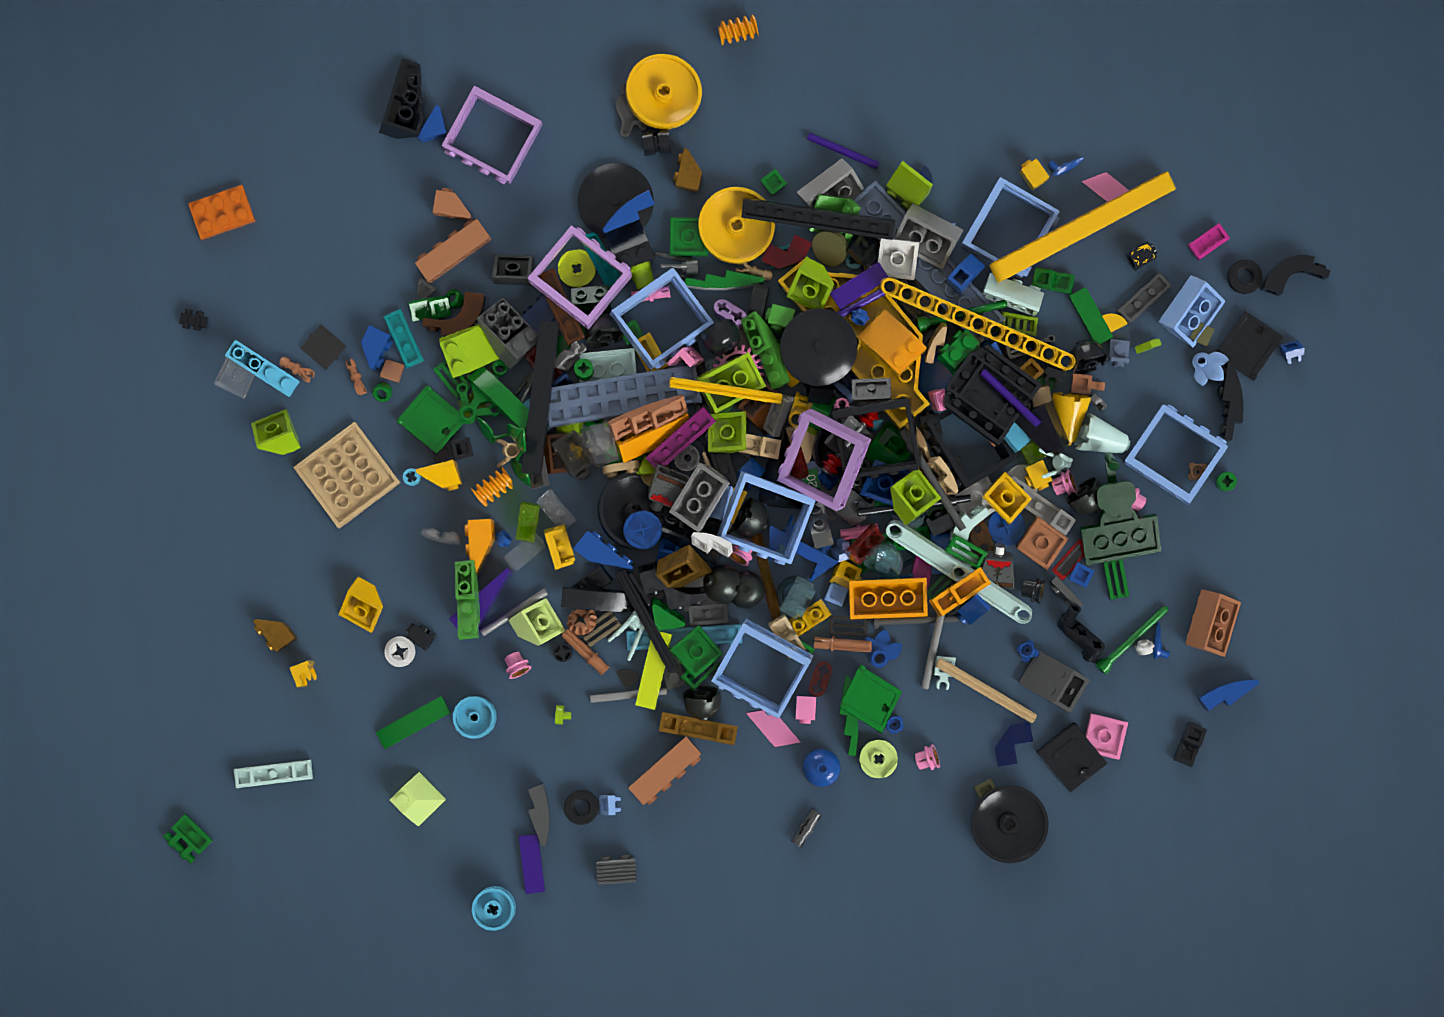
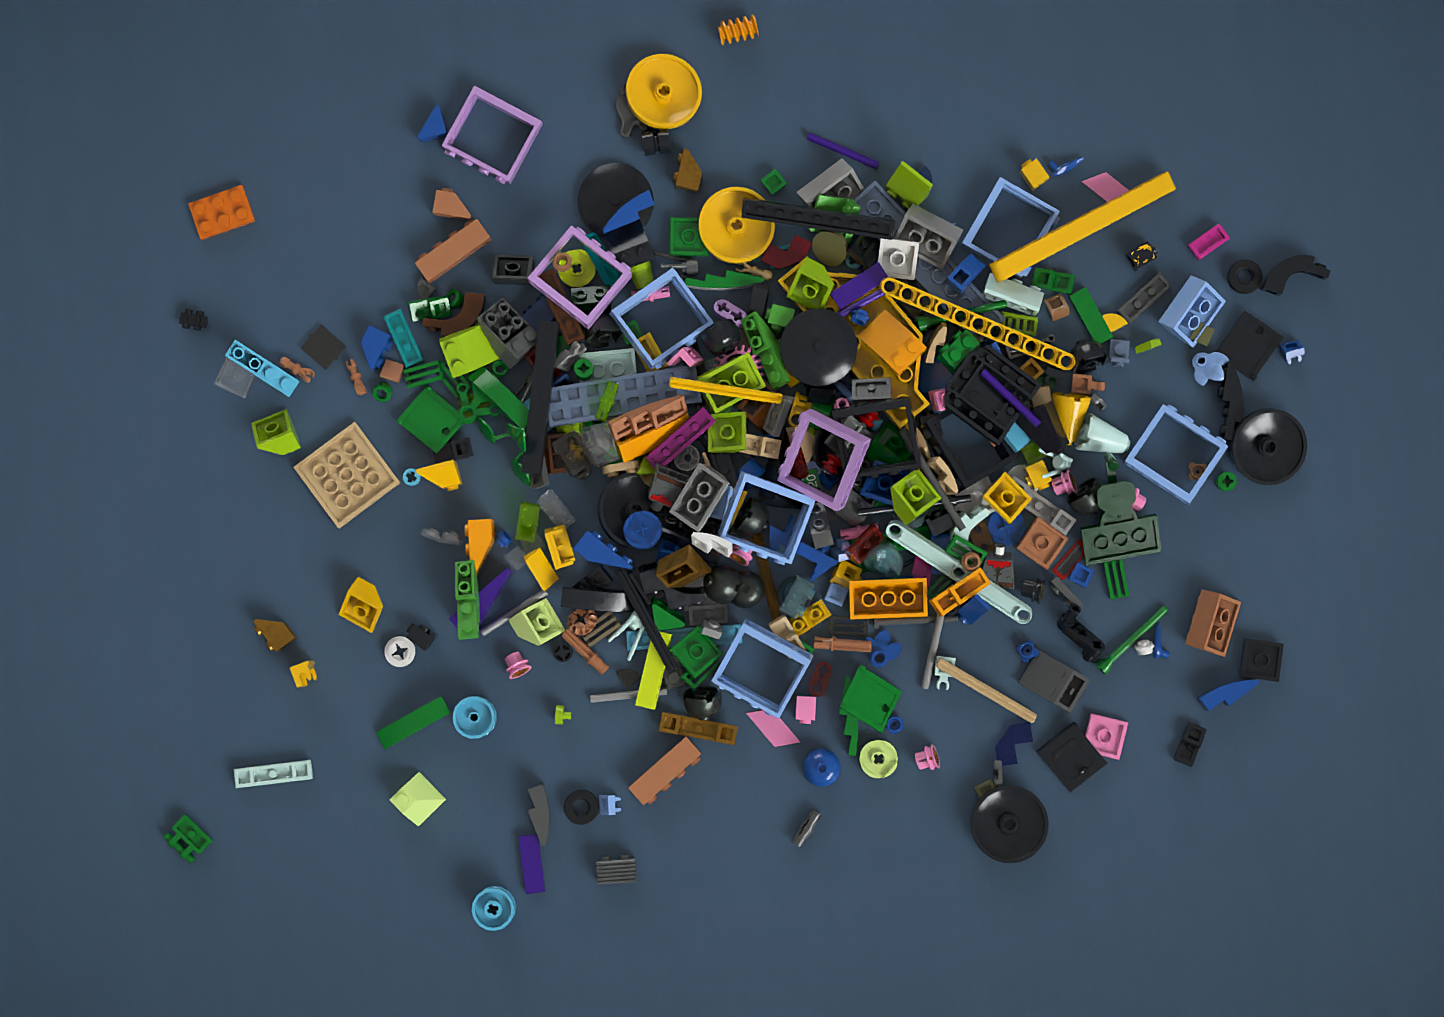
black wedge [379,58,424,139] -> none
light orange piece [471,466,513,506] -> none
tan plant [495,439,520,468] -> none
none -> green tile [403,360,444,389]
none -> yellow slope [523,547,559,591]
none -> medium nougat plate [553,252,572,272]
none -> clear neon green pin [595,381,619,422]
none -> light grey plate [701,619,722,640]
none -> medium nougat plate [961,552,981,571]
none -> dark grey tile [993,760,1002,788]
none -> medium nougat slope [1044,293,1070,321]
none -> black dish [1231,408,1307,485]
none -> black plate [1239,638,1284,682]

